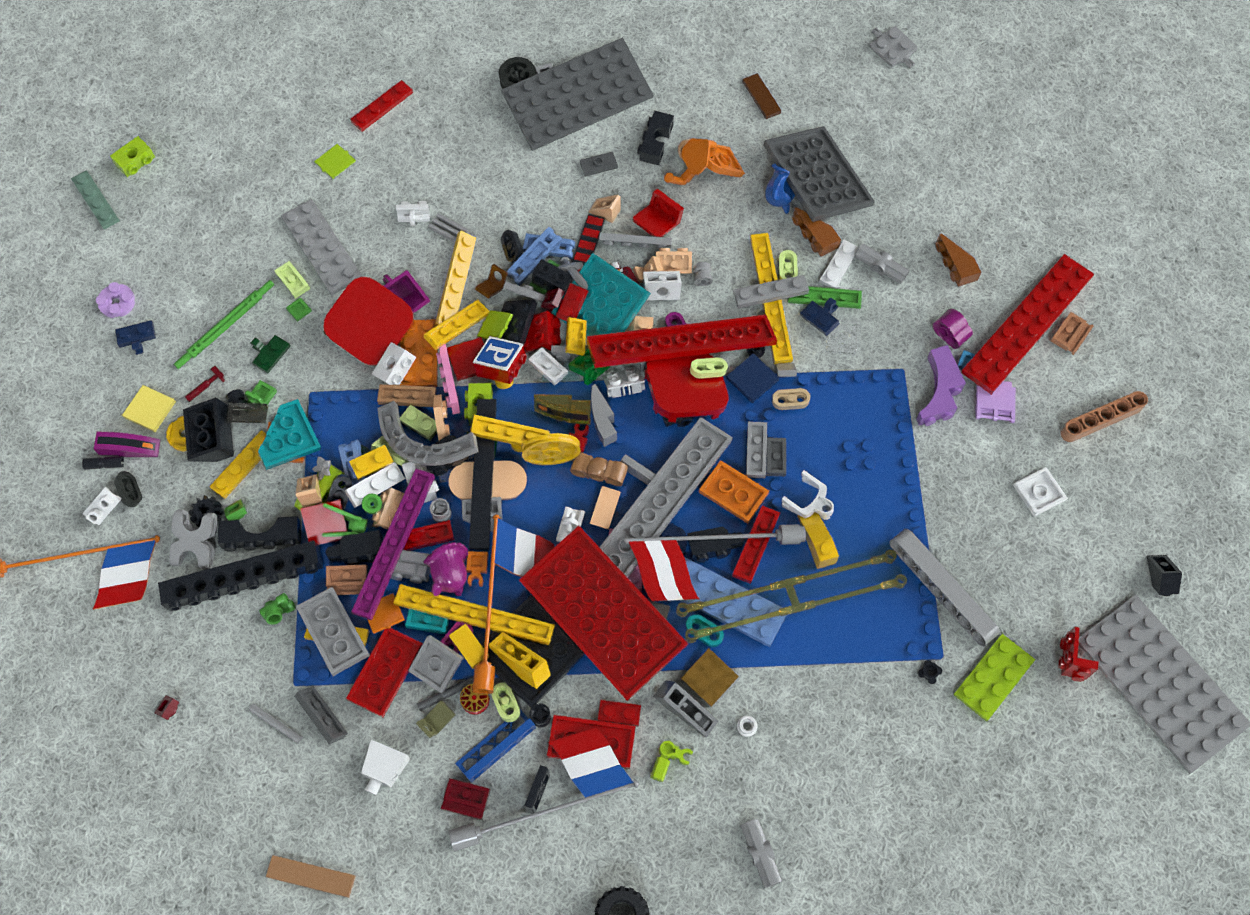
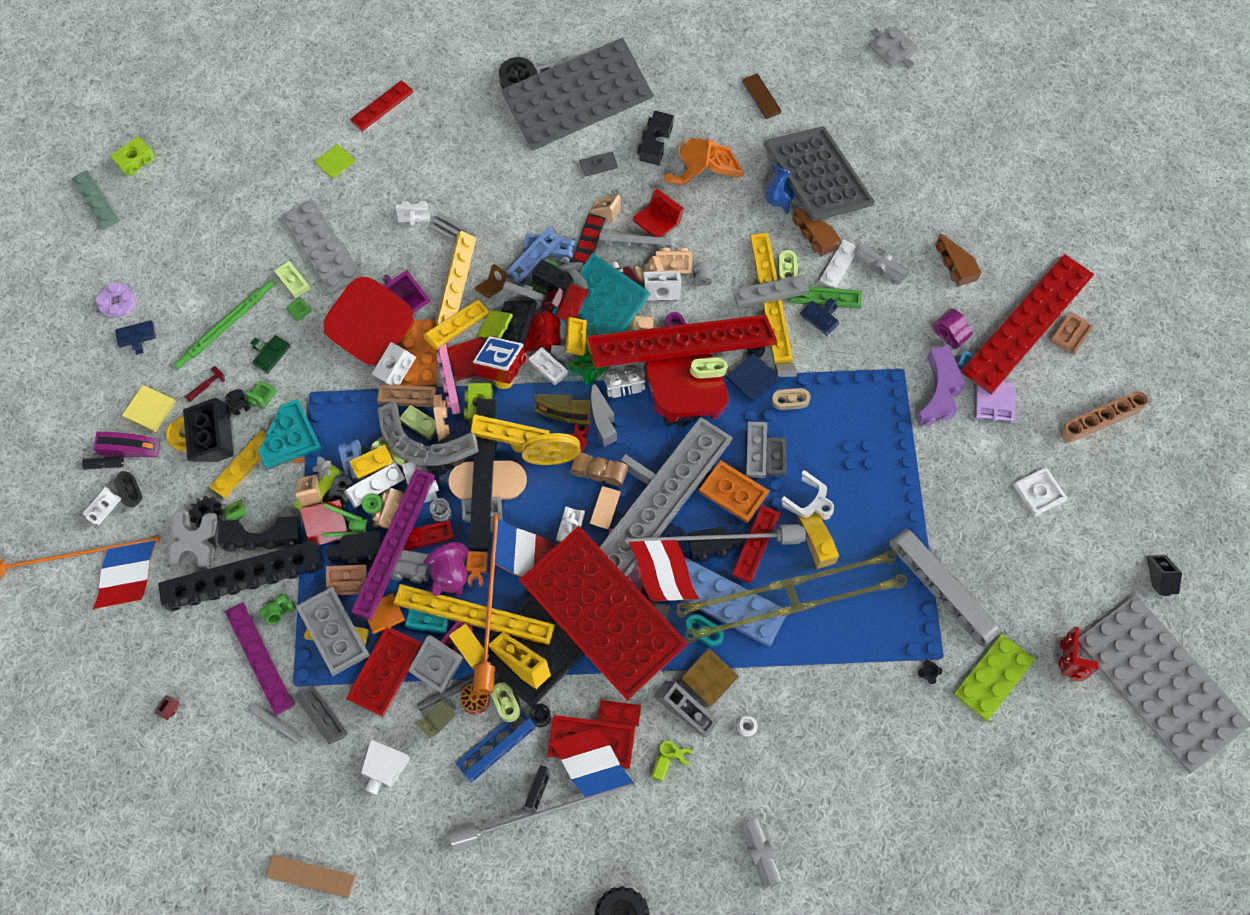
clear smoke tile [226,403,268,423] -> none
dark red plate [441,778,491,820] -> none
black plate [501,230,523,263] -> none
none -> magenta plate [225,602,295,716]

